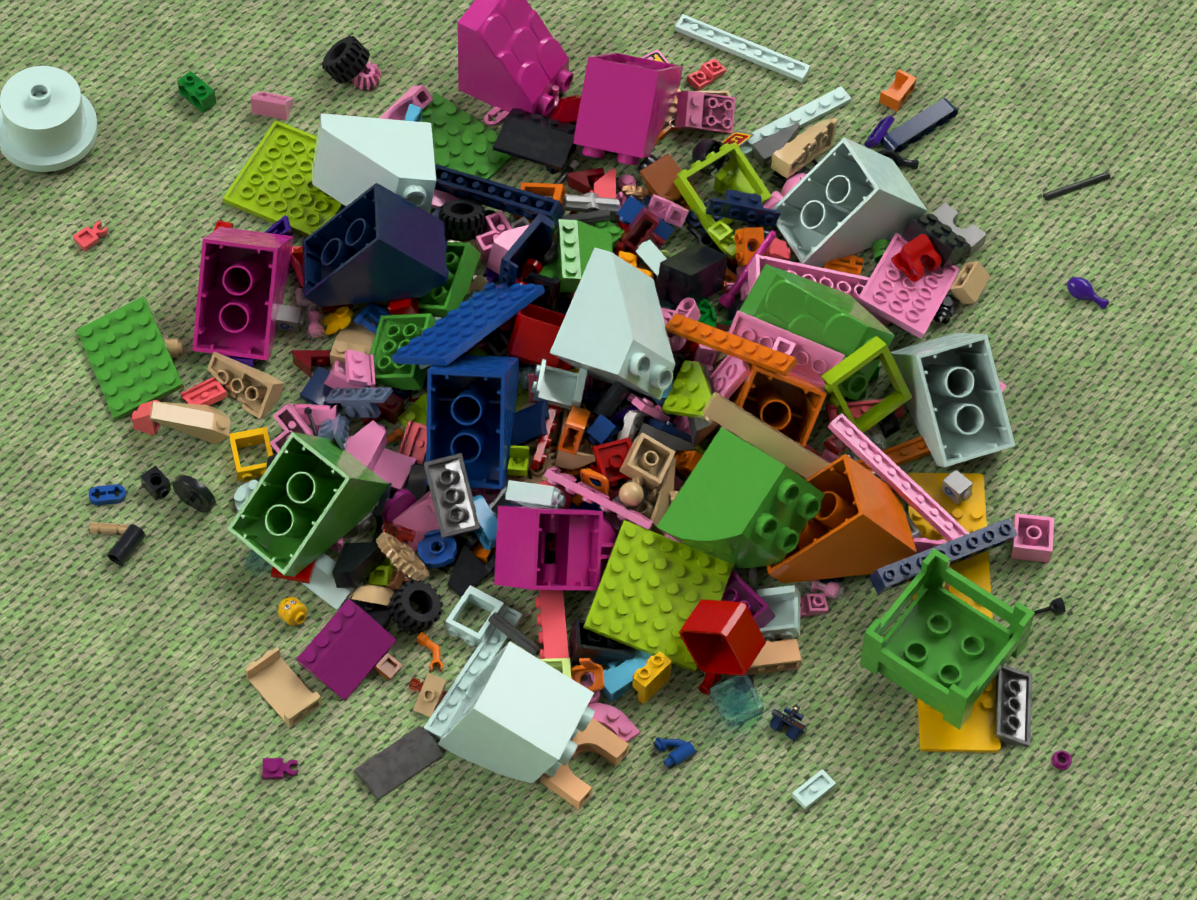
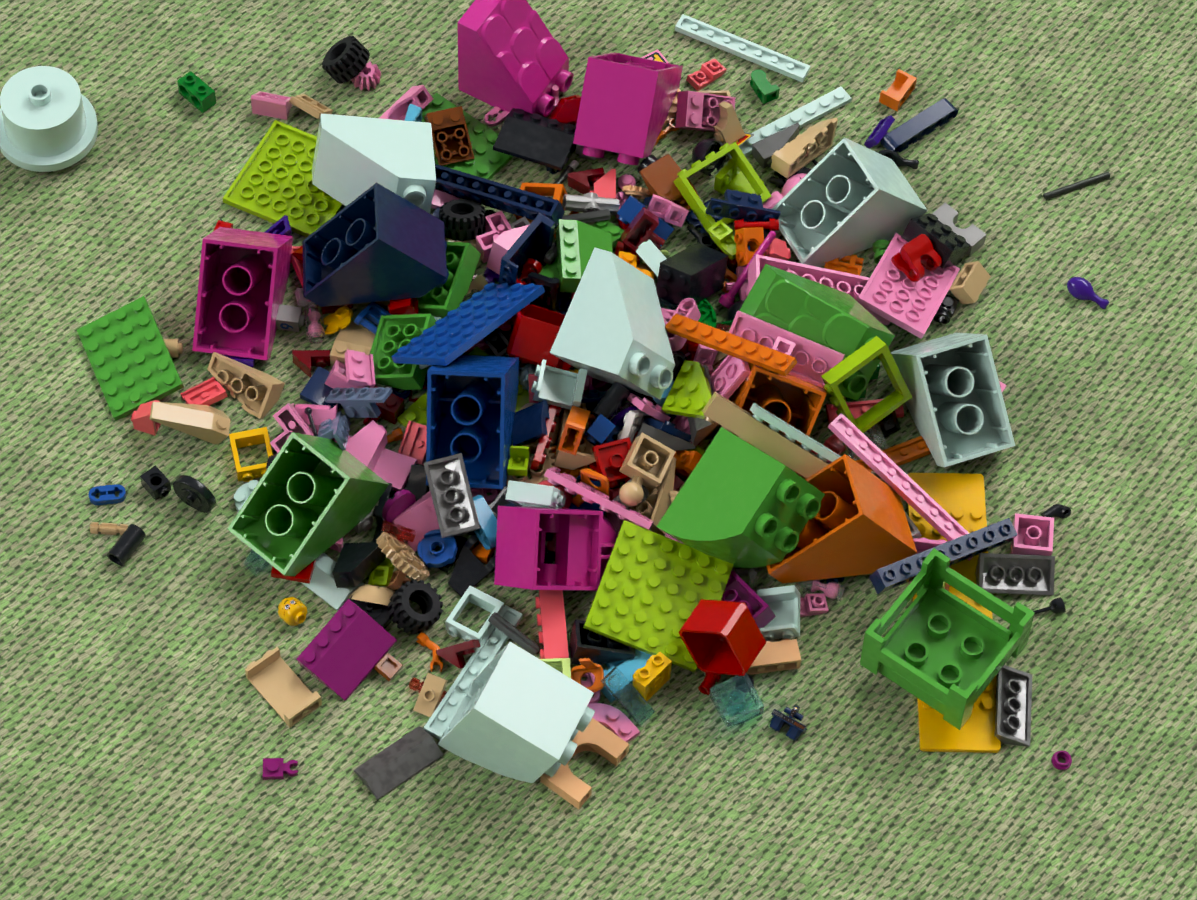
coral plate [73,221,108,251] -> none
blue plant [653,737,696,768] -> none
light aqua plate [792,769,836,810] -> none
light grey brick [941,470,973,505] -> none
none -> tan plate [289,94,333,119]
none -> dark orange slope [424,106,474,166]
none -> dark red slope [436,639,481,668]
none -> clear light blue plate [601,667,655,725]
none -> tan arch [713,101,745,145]
none -> red bar [734,219,779,231]
none -> green leg [750,69,780,104]
none -> light aqua plate [750,403,841,462]
none -> flat silver slope [975,553,1055,595]
none -> black arm [1041,504,1071,518]

